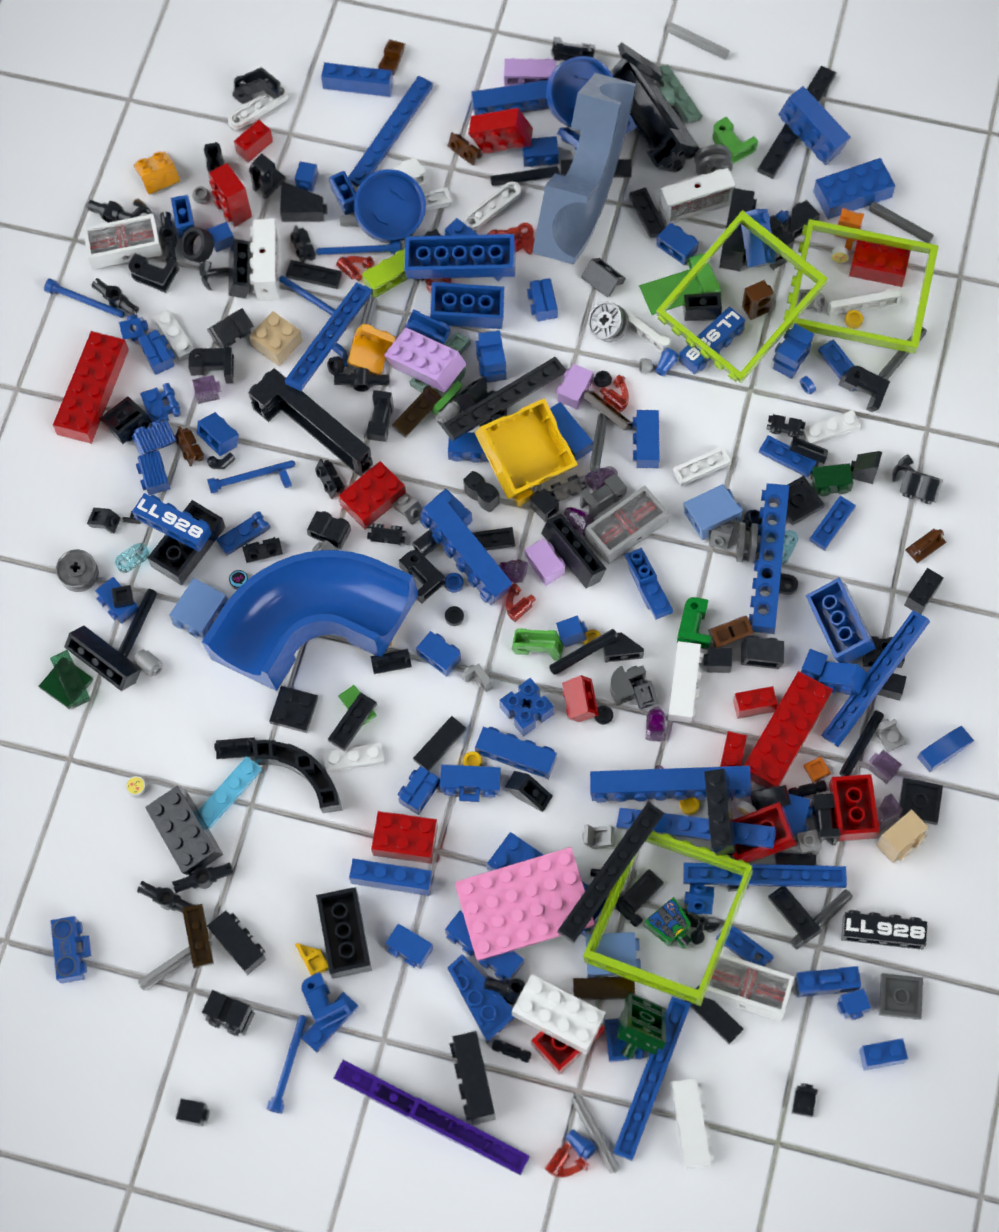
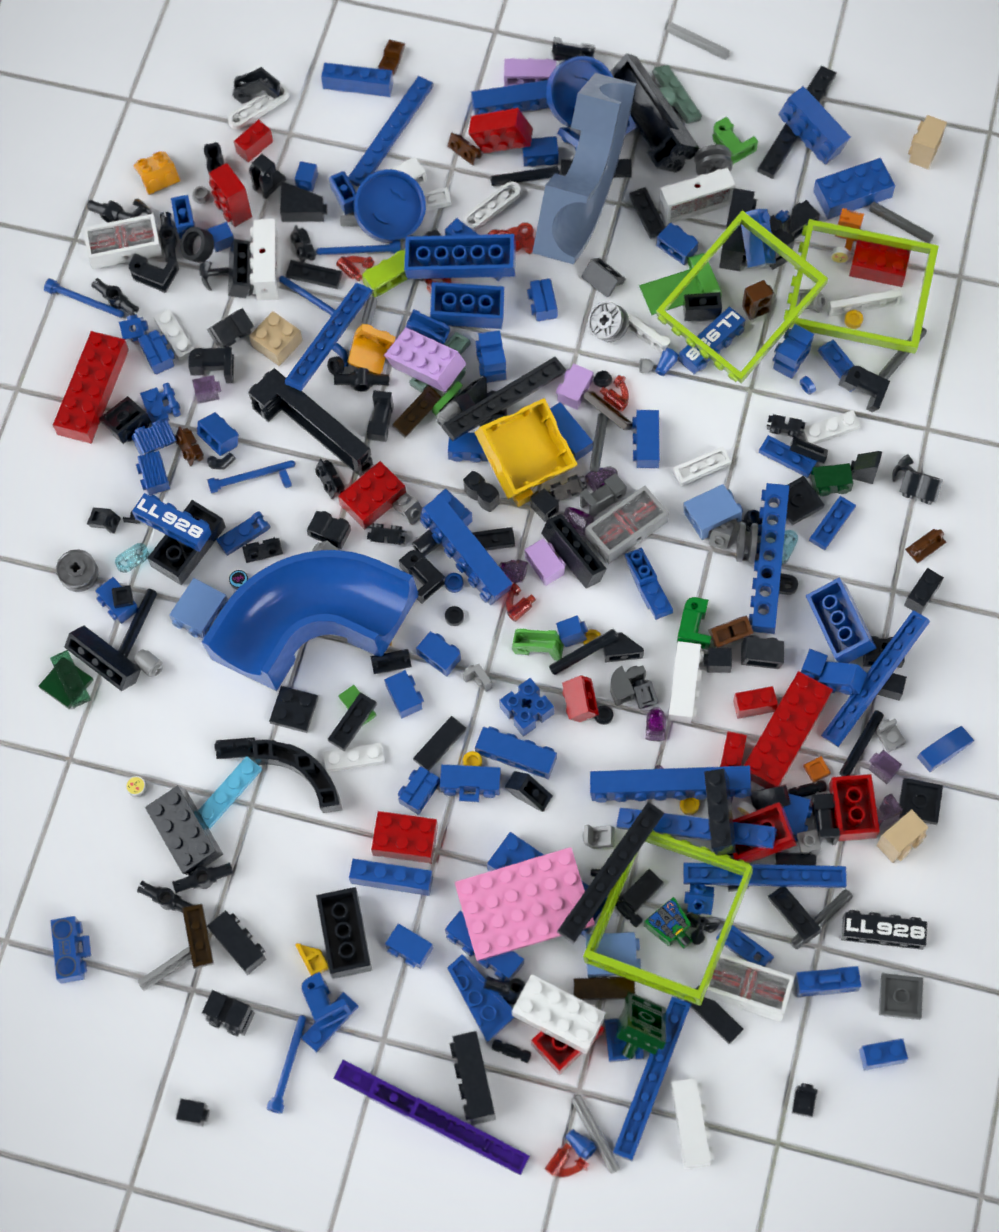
black tile [618,42,663,81] -> none
blue brick [837,988,871,1020] -> none
none -> blue brick [384,670,424,719]
none -> tan brick [908,115,947,170]

